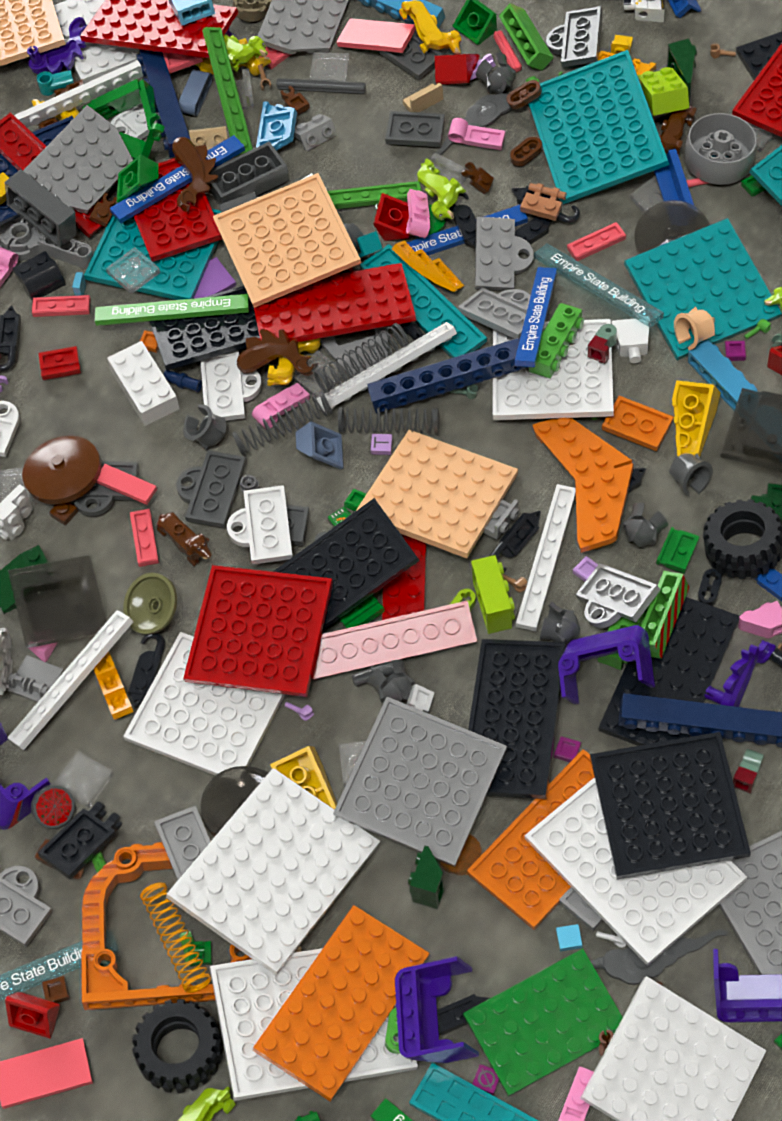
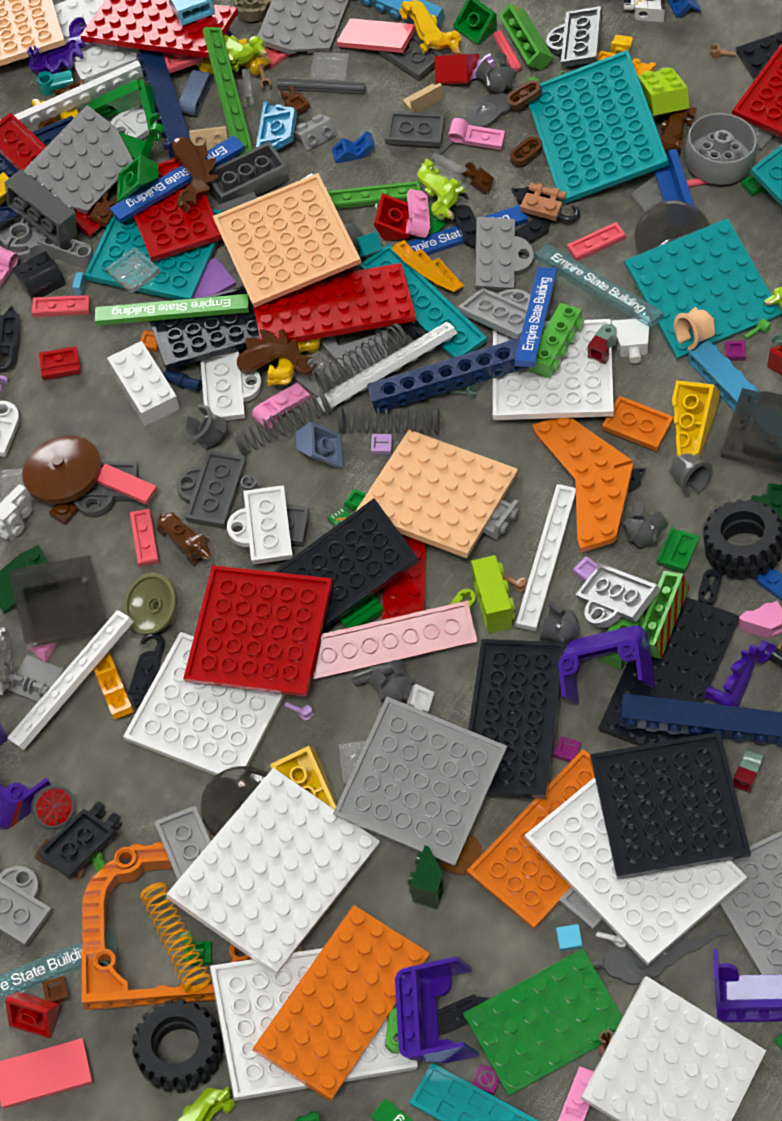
clear plate [53,751,114,808] -> none
black plate [489,511,541,572] -> none
dark green slope [667,38,697,105] -> none
none -> blue slope [332,131,375,163]

